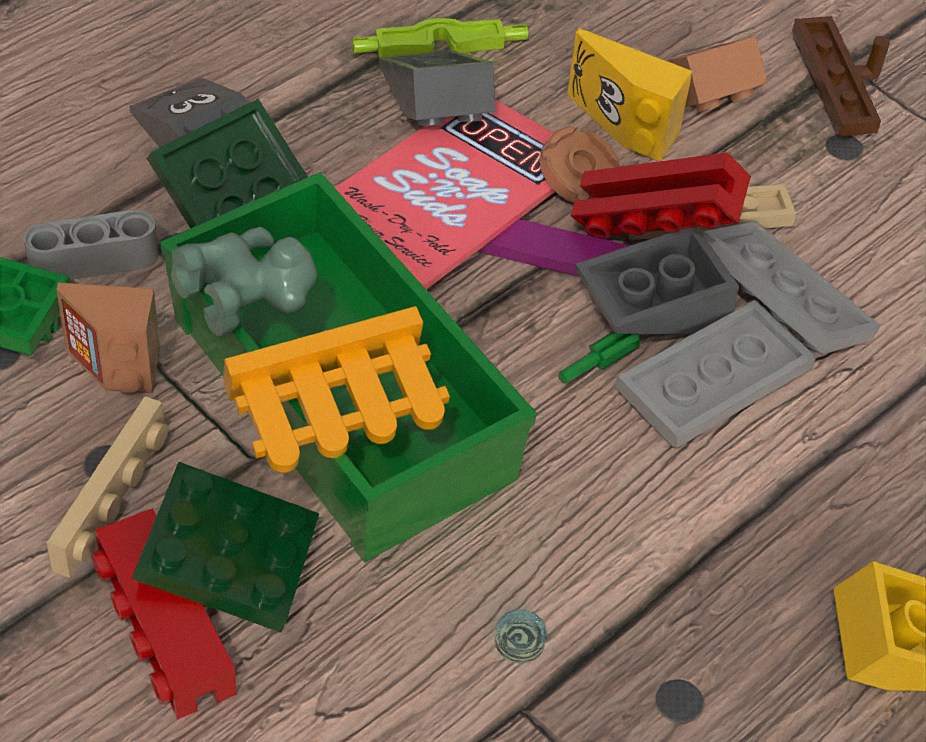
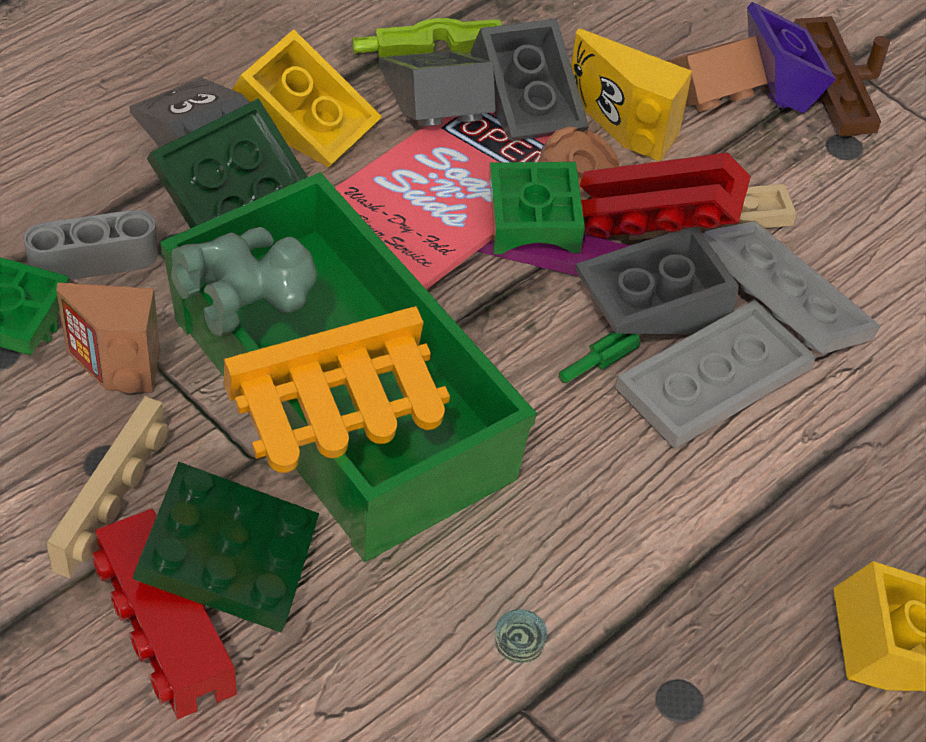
none -> yellow slope [232,29,382,168]
none -> dark grey slope [470,18,589,141]
none -> green piece [489,162,585,254]
none -> dark purple slope [747,2,836,114]

